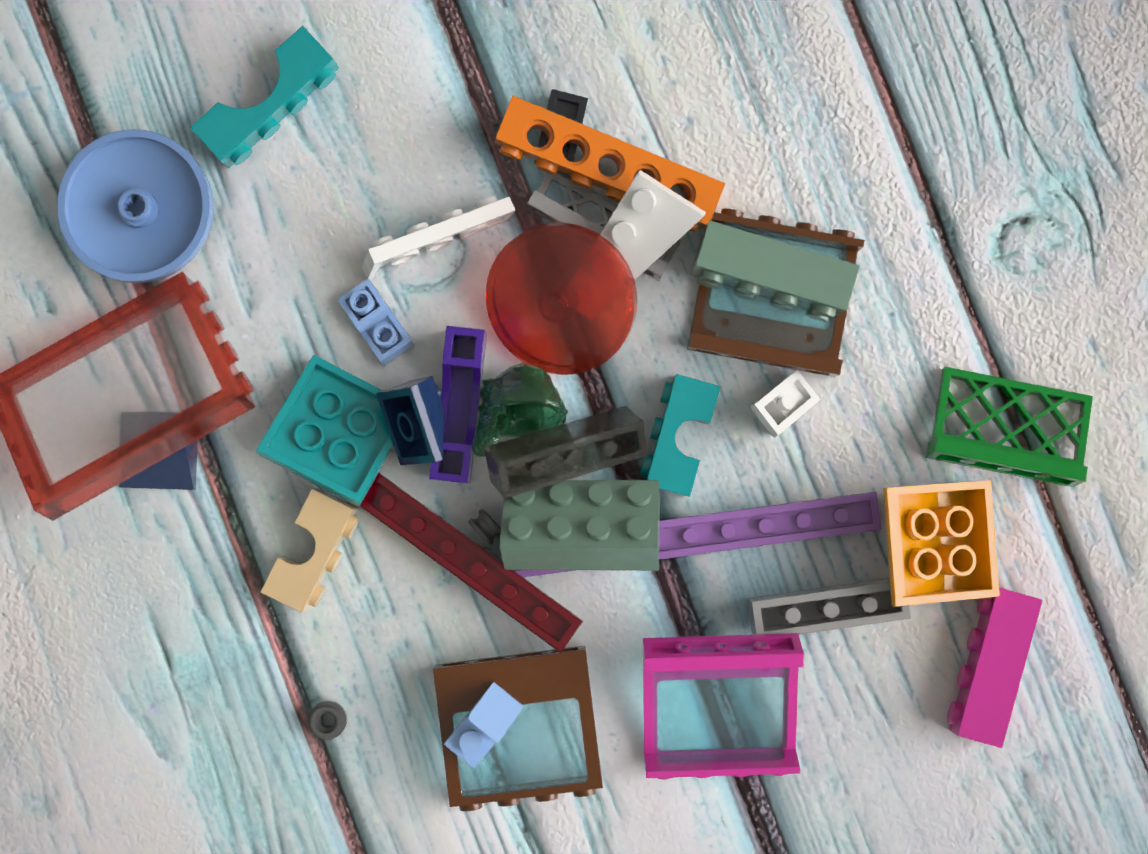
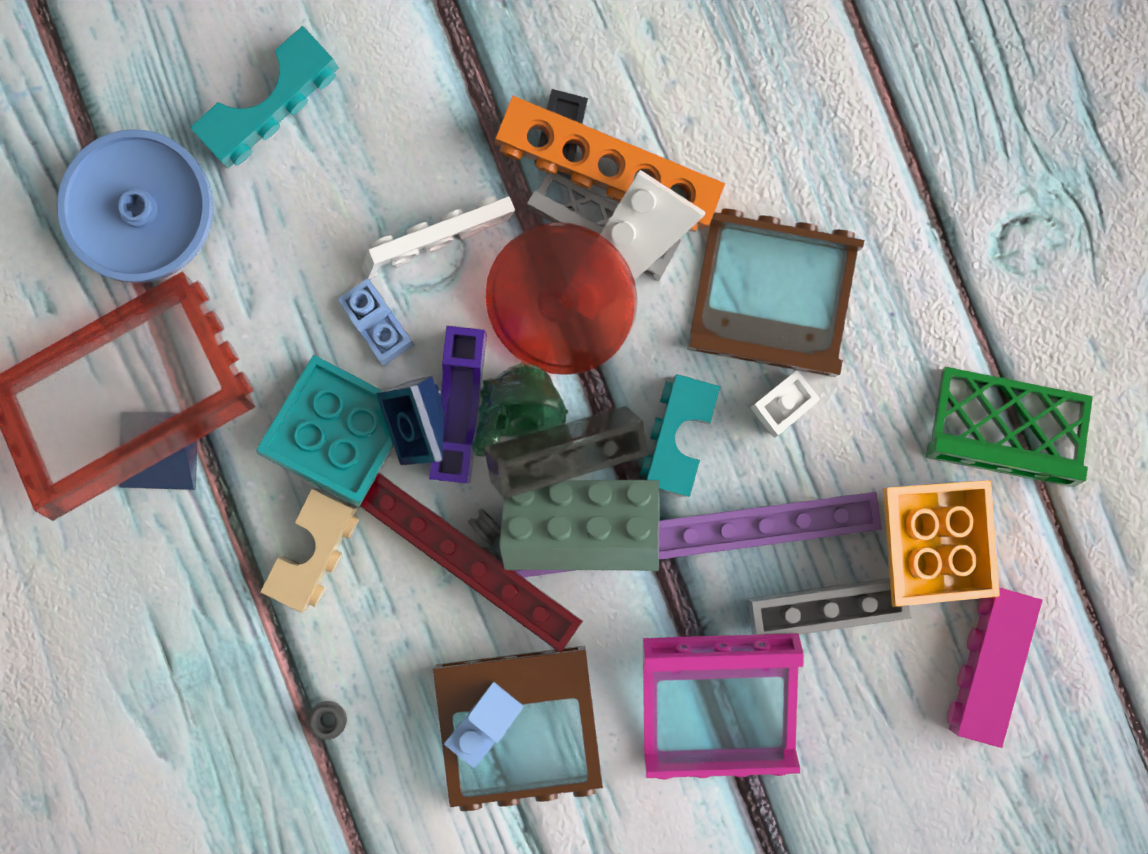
sand green brick [690,220,860,322] -> none

